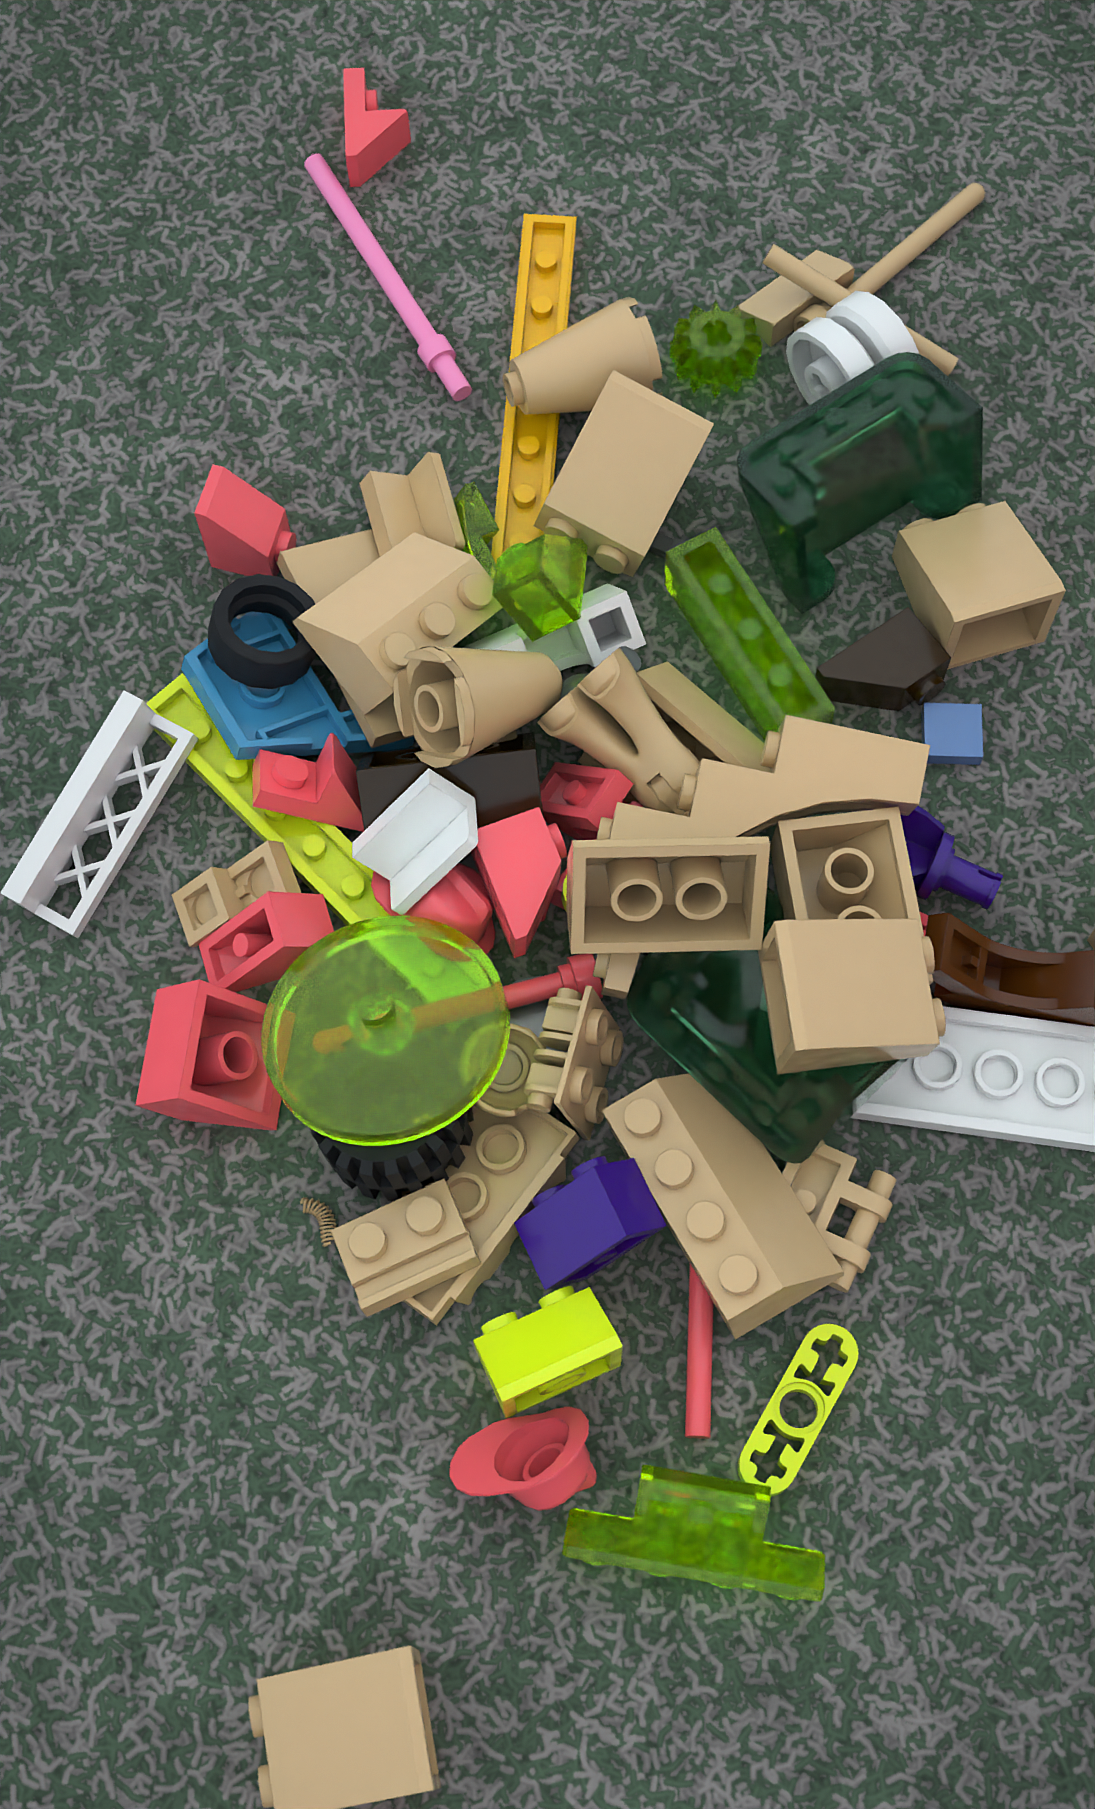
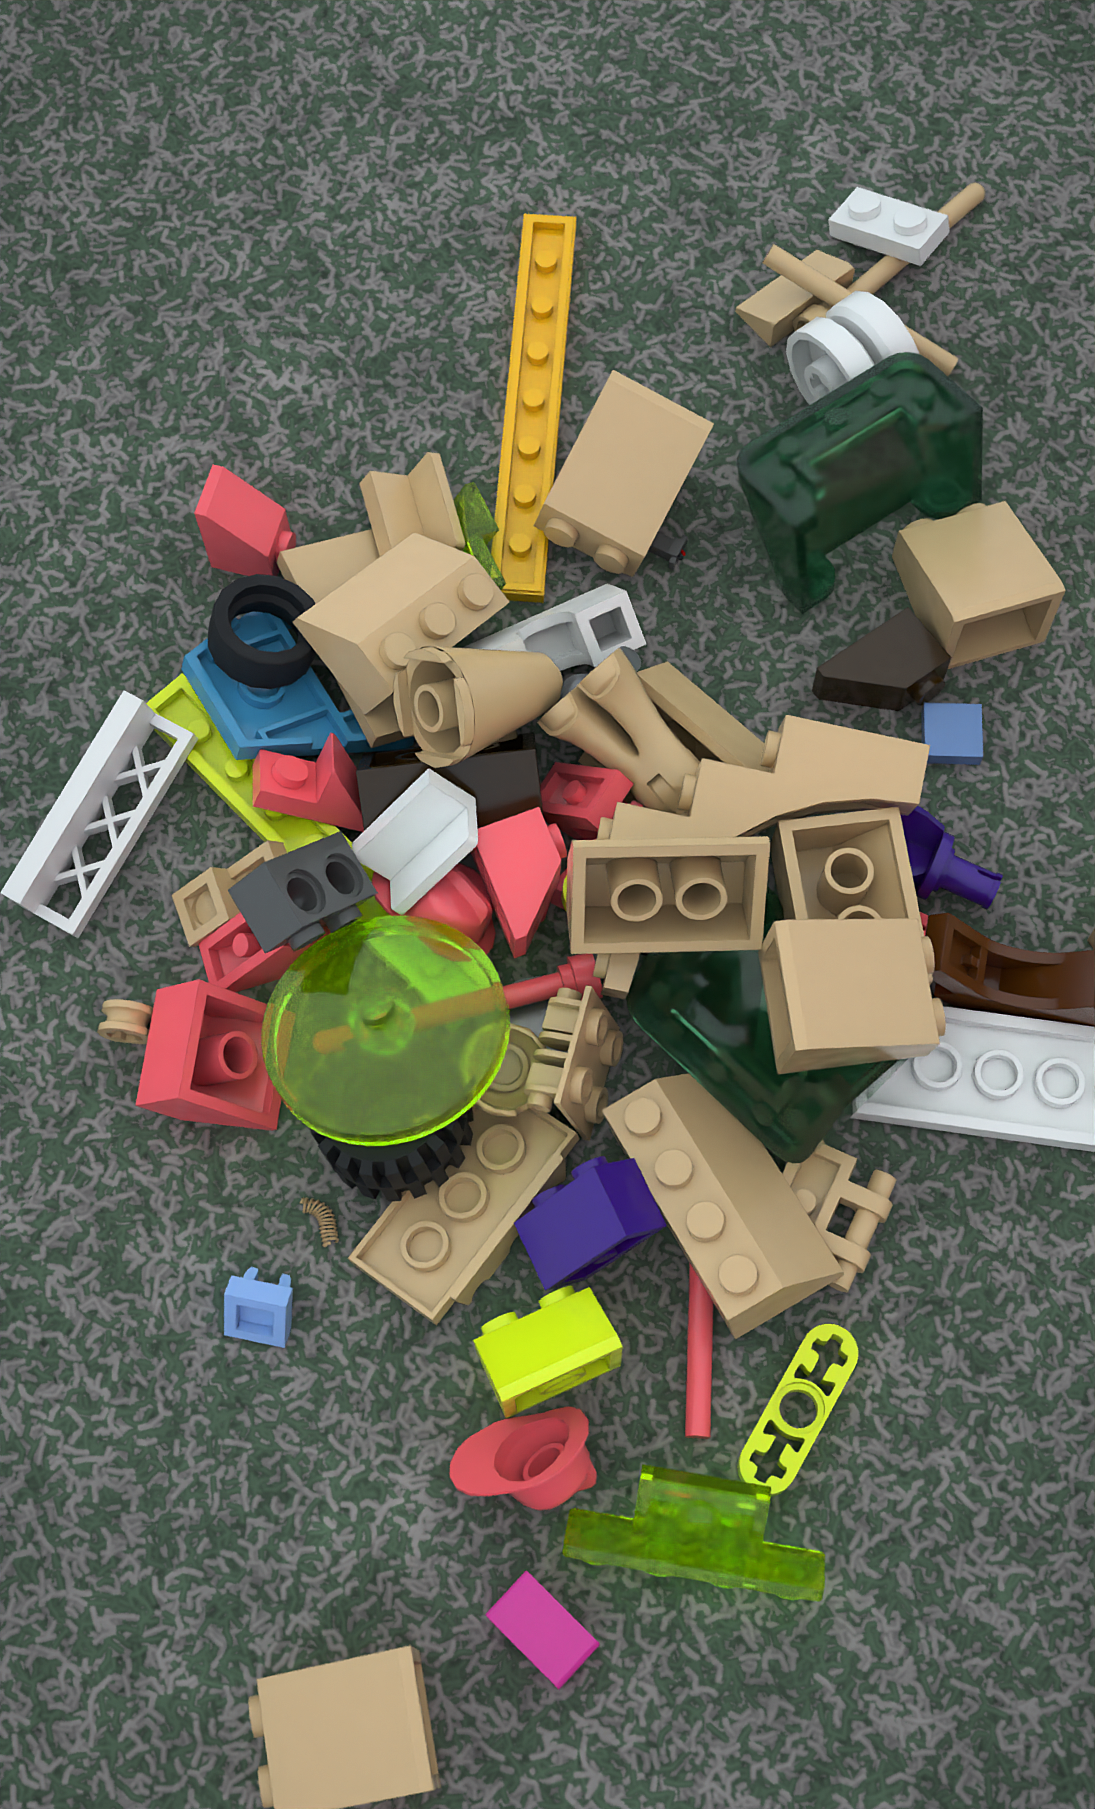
bright pink bar [304,153,472,401] -> none
tan plate [331,1178,482,1317] -> none
coral slope [343,68,411,187] -> none
clear neon green slope [492,534,588,642] -> none
tan cone [503,297,663,415] -> none
clear neon green brick [664,527,836,741] -> none
clear neon green gear [669,300,763,398] -> none
none -> tan bush [97,999,153,1044]
none -> light blue tile [224,1267,293,1348]
none -> dark grey brick [228,831,378,954]
none -> dark pink piece [485,1570,600,1690]
none -> white plate [828,187,949,266]

